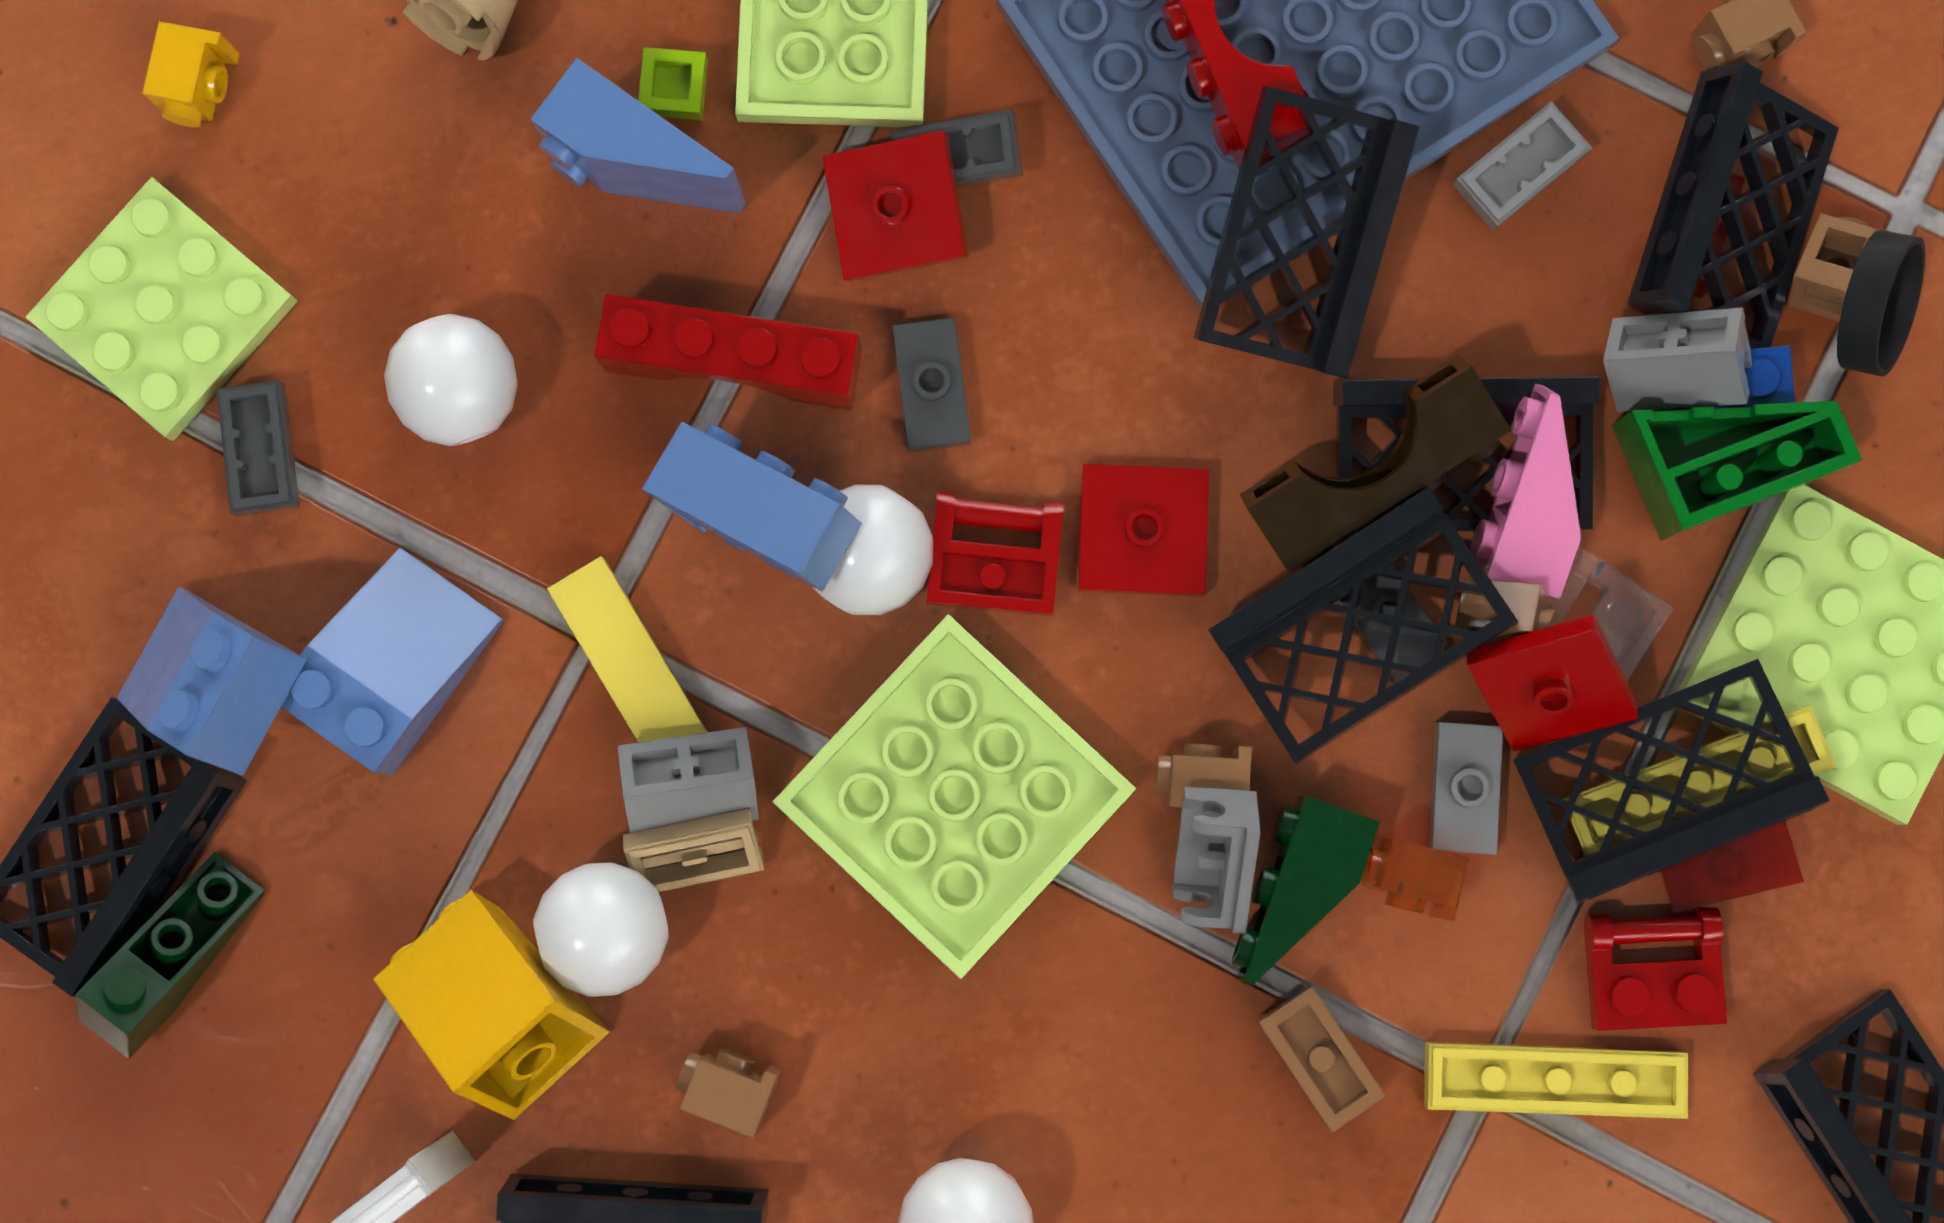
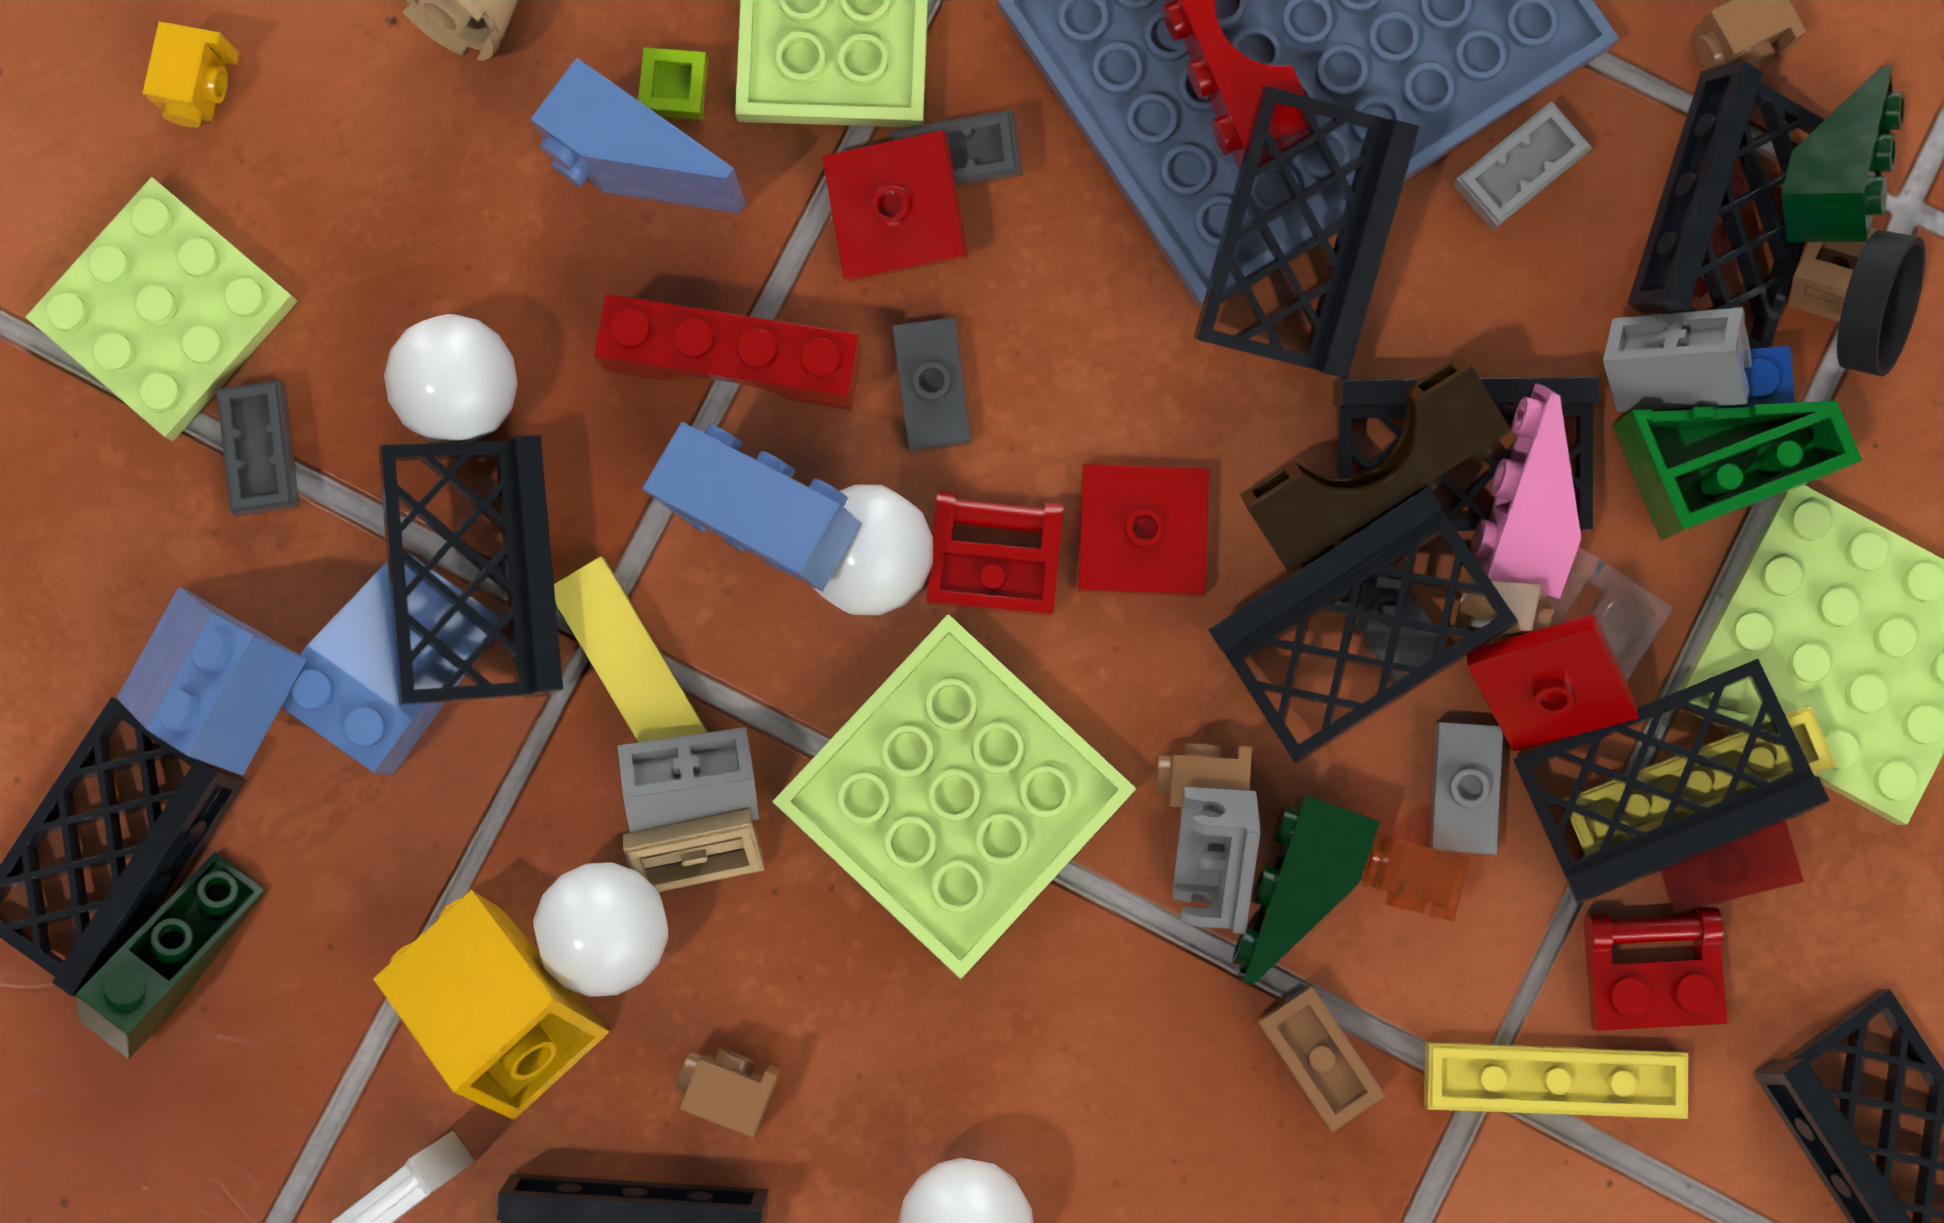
none -> black fence [378,435,563,705]
none -> dark green slope [1781,66,1905,242]

